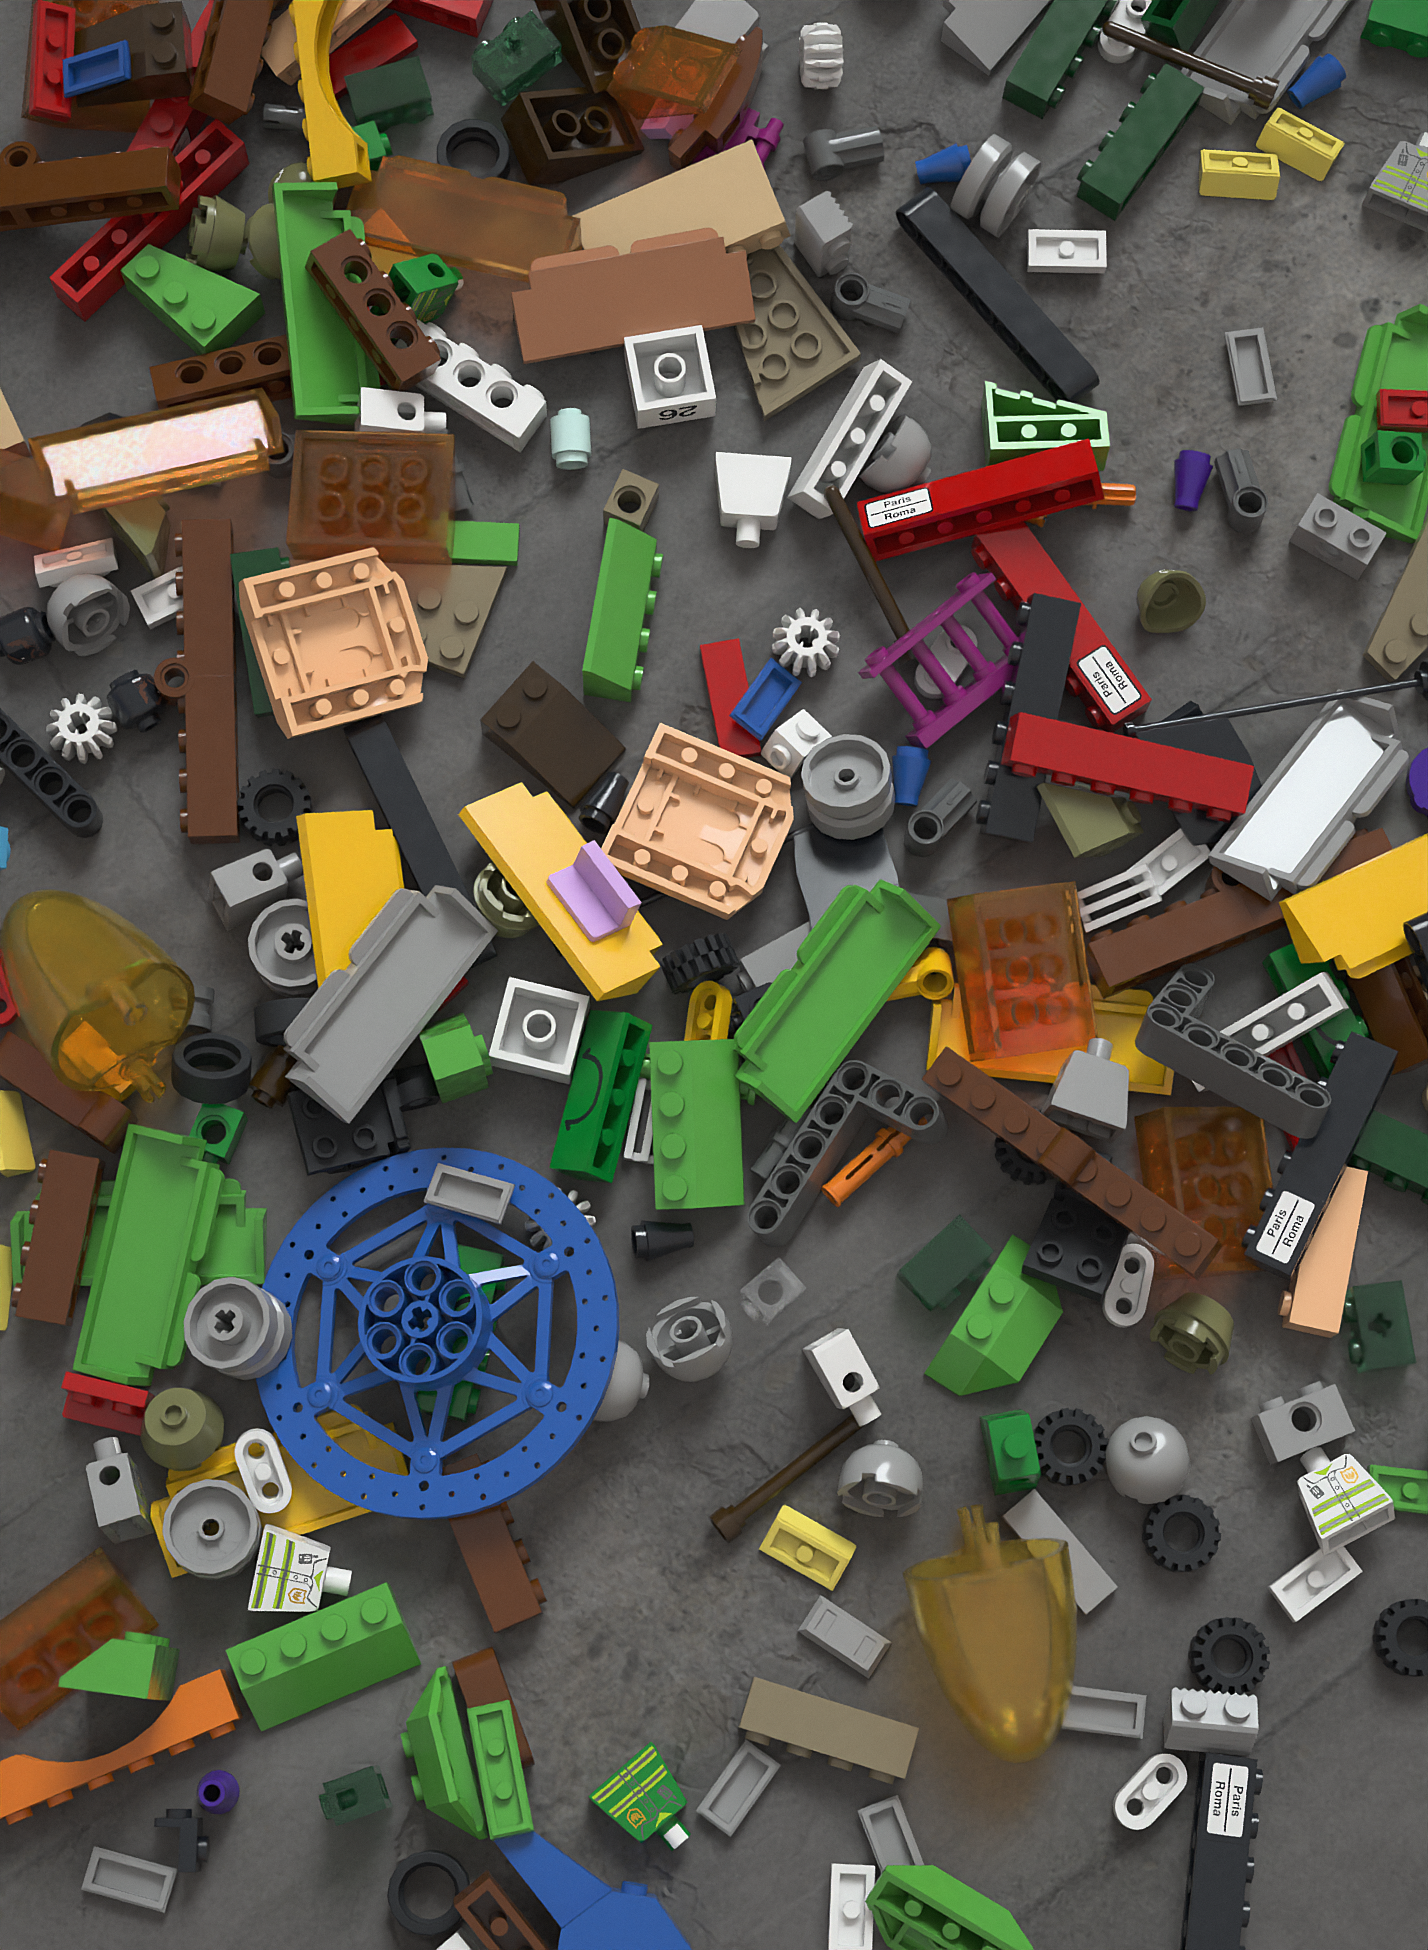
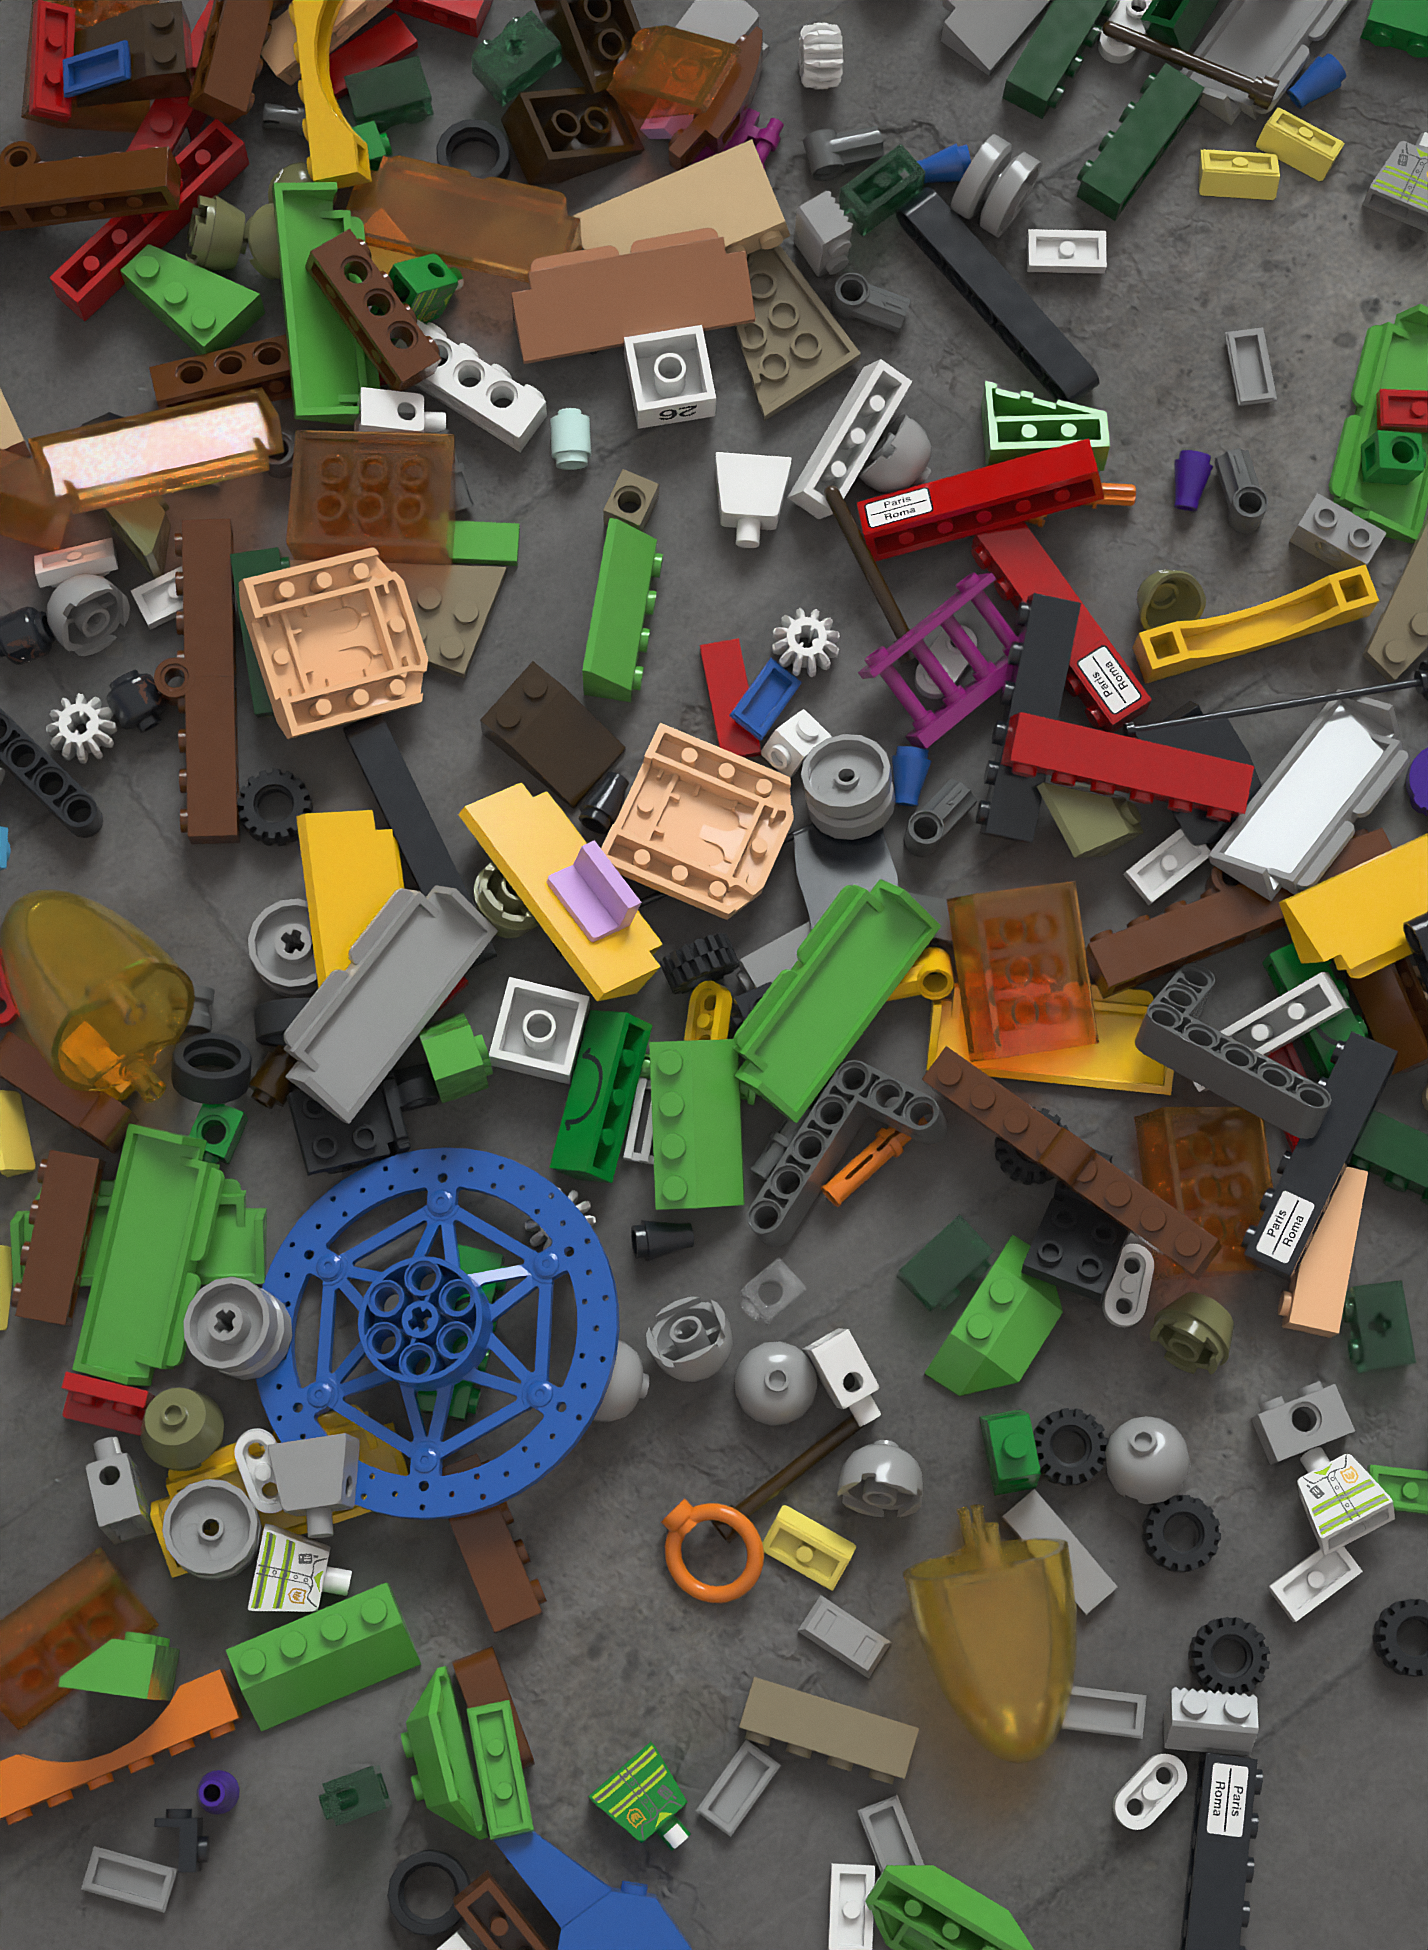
light grey torso [208,849,304,931] -> none
light grey tile [424,1163,515,1224] -> none
light grey torso [1041,1038,1129,1143] -> none
white tile [1070,863,1162,932] -> none
none -> light grey torso [268,1433,360,1538]
none -> orange piece [661,1498,764,1603]
none -> light grey cylinder [734,1341,818,1426]
none -> clear green brick [839,144,926,237]
none -> yellow arch [1132,564,1379,684]

